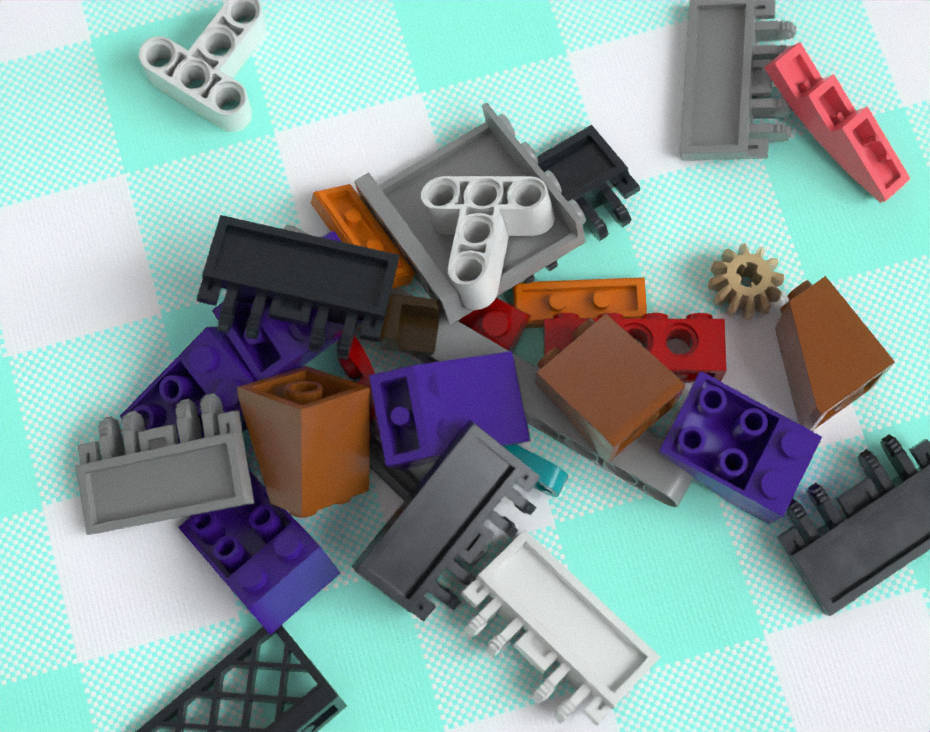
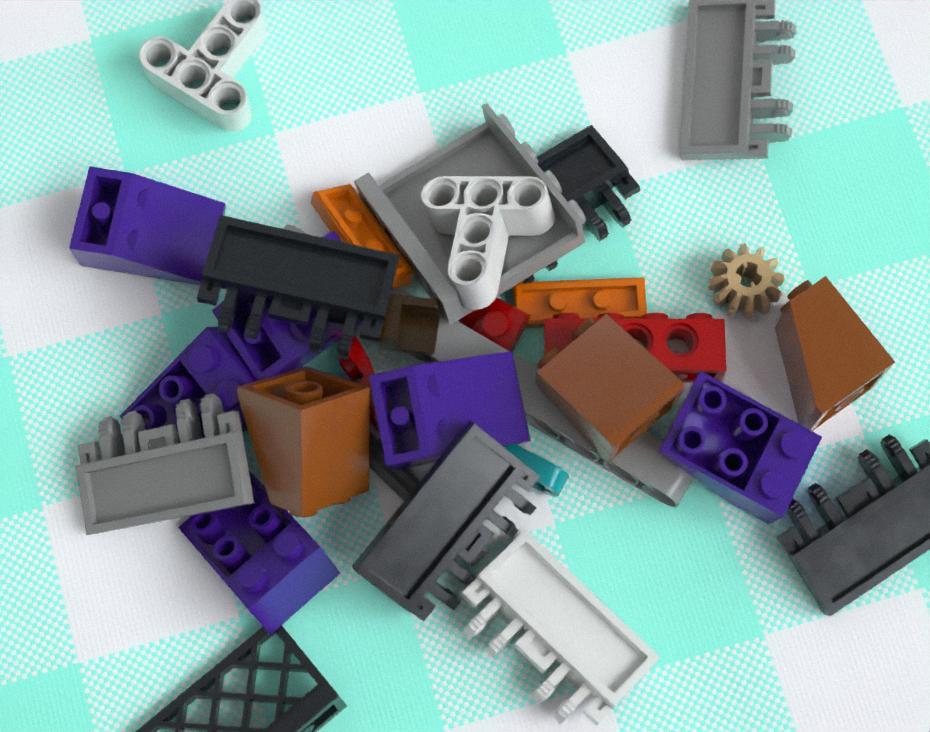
coral slope [764,42,911,203] -> none
none -> dark purple slope [69,166,226,285]

